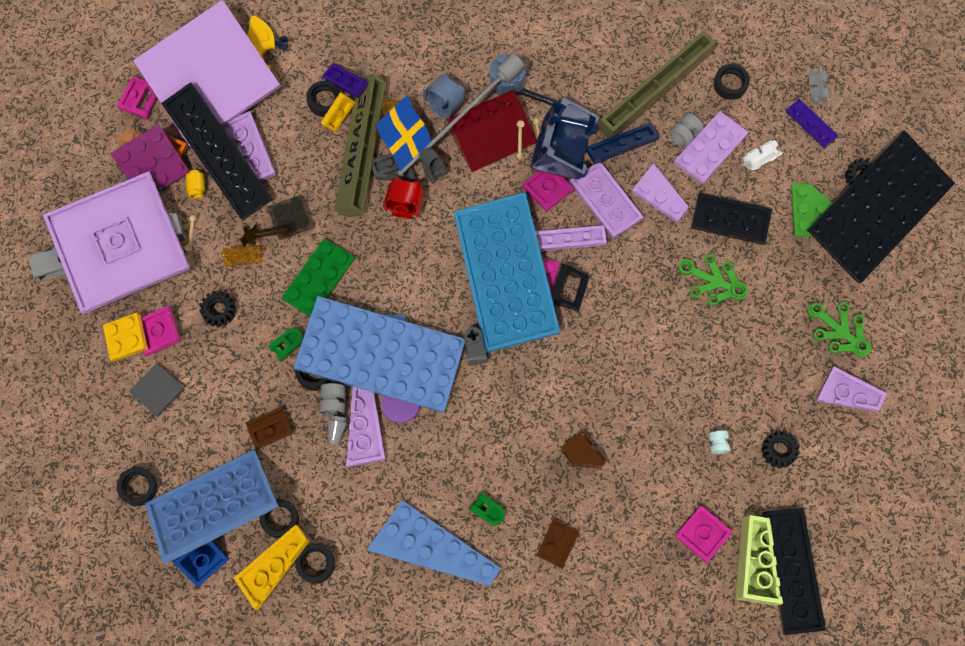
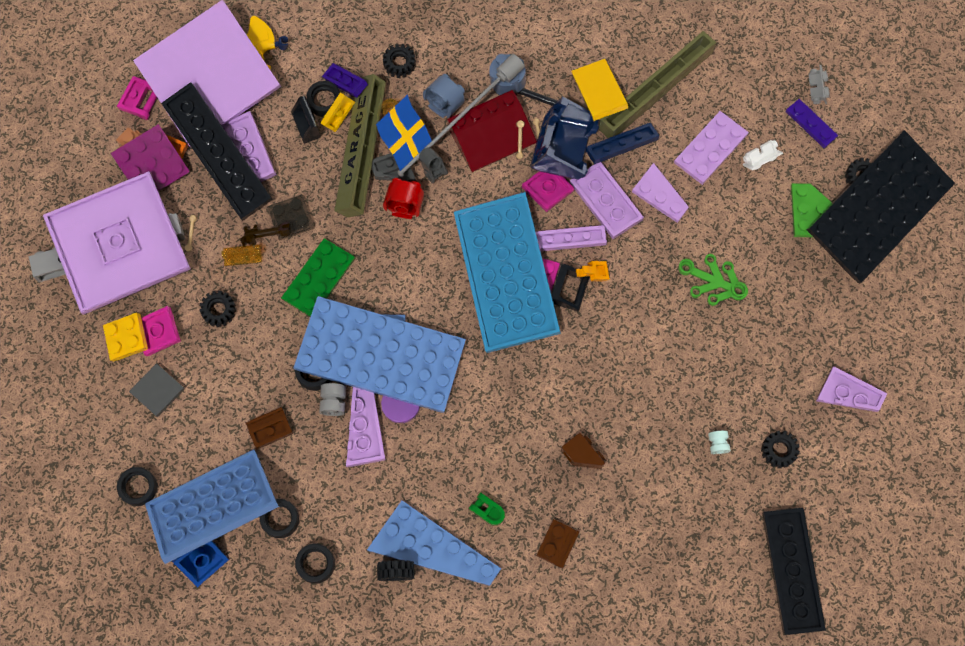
yellow brick [186,170,205,199] -> none
yellow wing [234,525,310,611] -> none
green plate [268,328,303,362] -> none
light grey cone [328,415,347,445] -> none
dark grey piece [464,327,487,366] -> none
light grey wheel [669,113,704,148] -> none
dark pink plate [675,506,732,563] -> none
black plate [691,192,772,245] -> none
black tyre [713,64,750,100] -> none
yellowish green wedge [735,515,783,606] -> none
bright green plant [807,302,871,357] -> none
none -> black tile [291,96,321,144]
none -> black tyre [377,560,414,581]
none -> black tyre [383,44,416,78]
none -> yellow tile [571,59,628,121]
none -> light orange plate [576,261,610,282]

